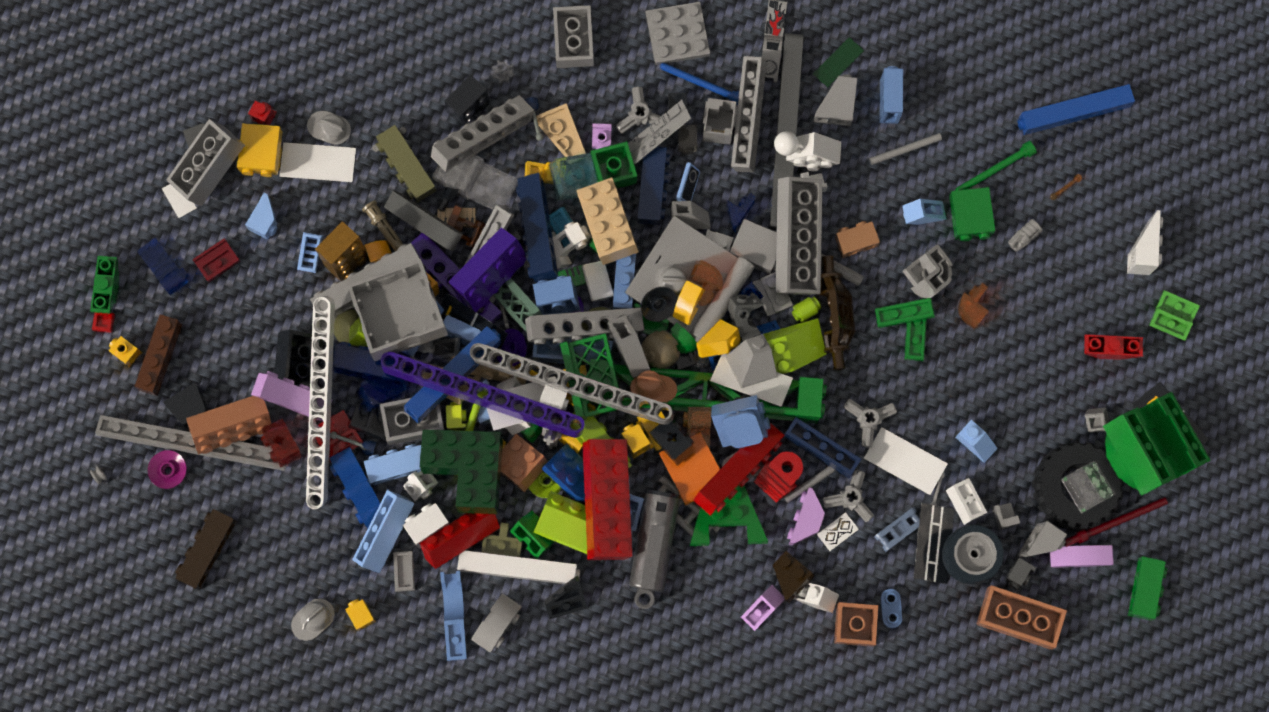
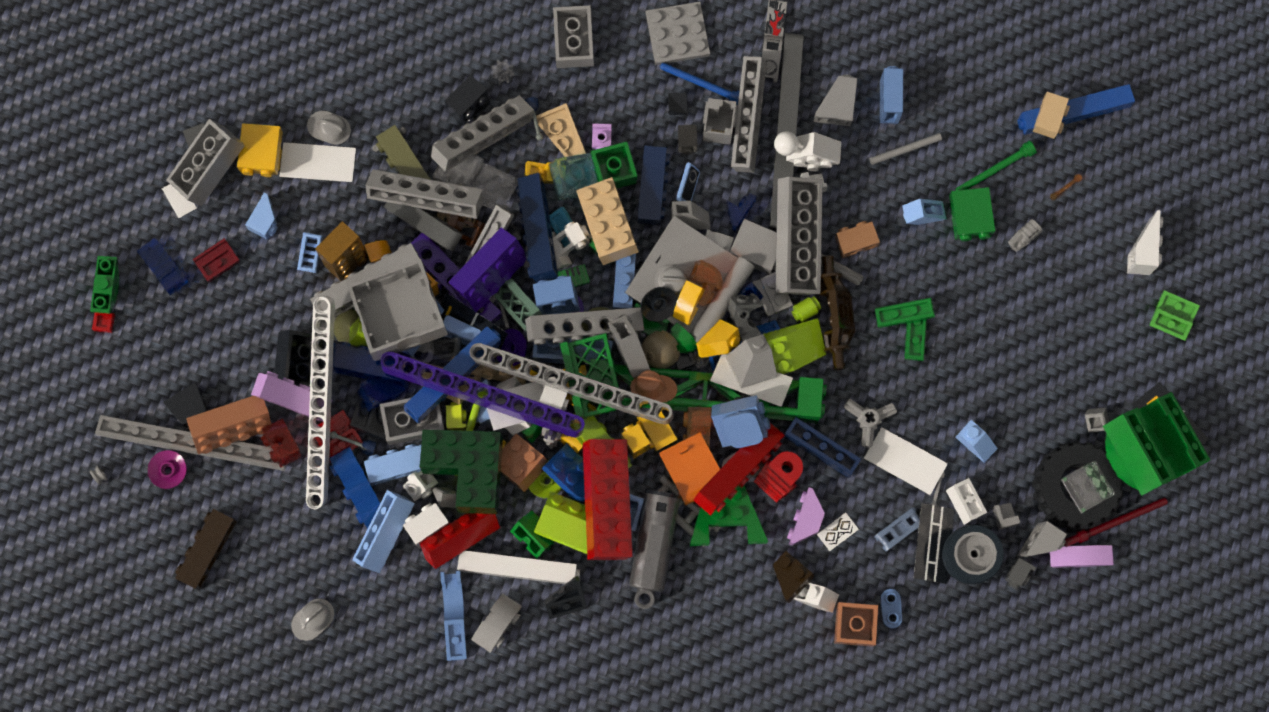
yellow brick [109,336,142,367] -> none
reddish brown brick [134,314,183,396] -> none
red brick [248,101,277,125] -> none
yellow brick [345,599,376,631] -> none
dark tan pin [362,200,404,251] -> none
light grey tile [393,551,415,592] -> none
olive plate [481,523,523,557] -> none
white slope [582,261,614,301] -> none
light grey bush [616,87,661,134] -> none
light grey sticker [628,100,691,164] -> none
black brick [650,420,695,466] -> none
lavender slope [741,585,785,631] -> none
light grey bar [784,466,835,503] -> none
dark green sticker [813,37,864,88] -> none
light grey bush [823,470,874,522] -> none
light grey brick [902,244,953,299] -> none
clear orange brick [958,283,989,330] -> none
nougat brick [976,585,1067,650] -> none
red slope [1084,334,1143,360] -> none
green brick [1128,556,1167,621] -> none
none -> light grey brick [365,169,483,219]
none -> light grey slope [433,487,457,508]
none -> tan brick [1033,92,1070,139]

